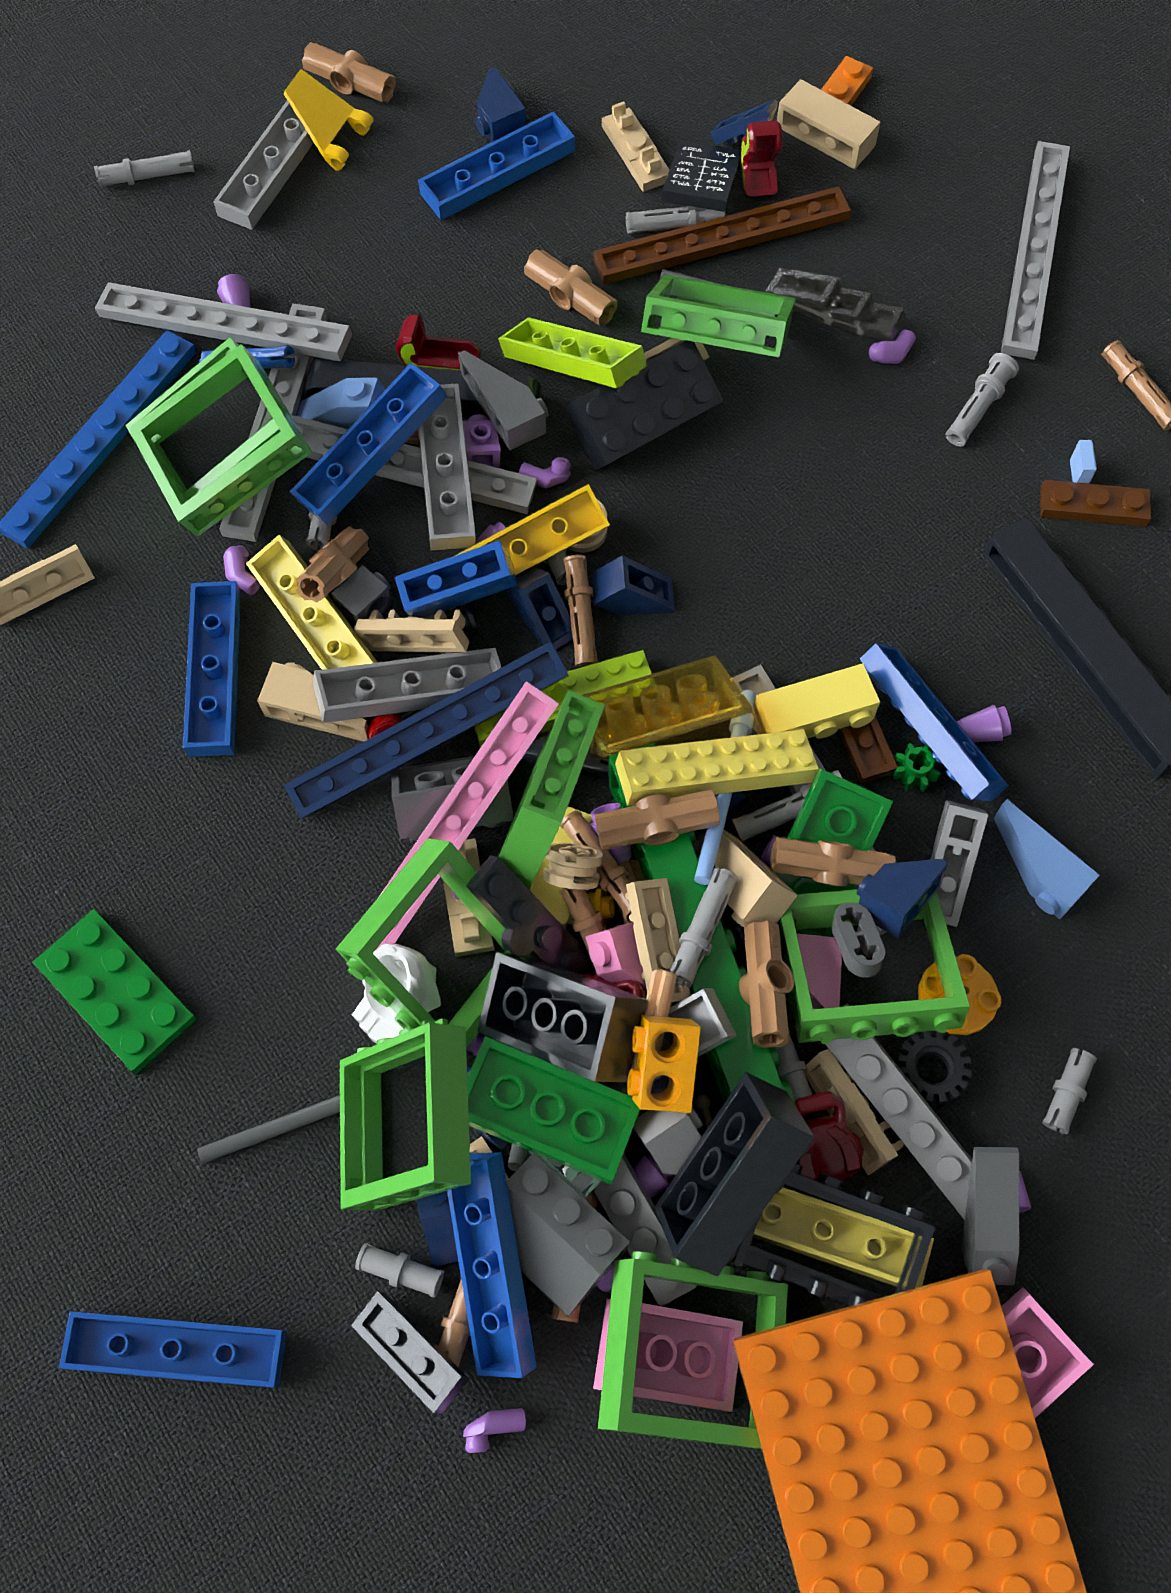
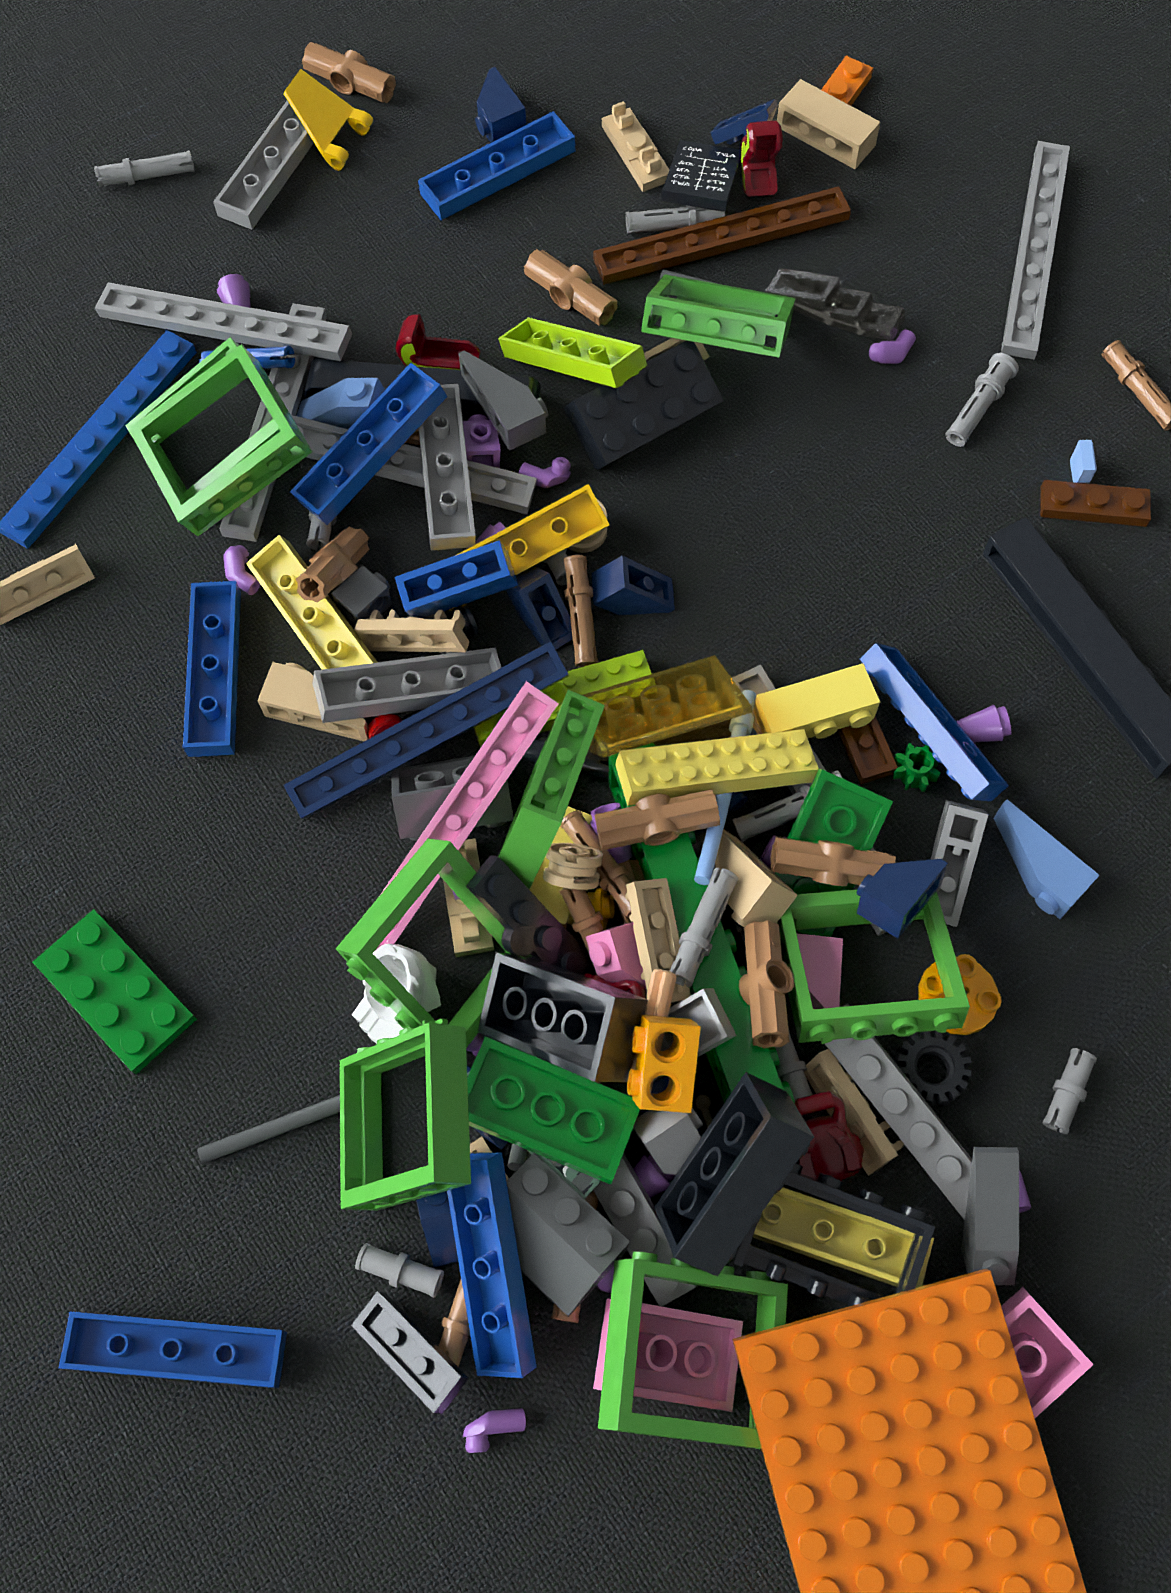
dark grey beam [832,902,885,977] -> none

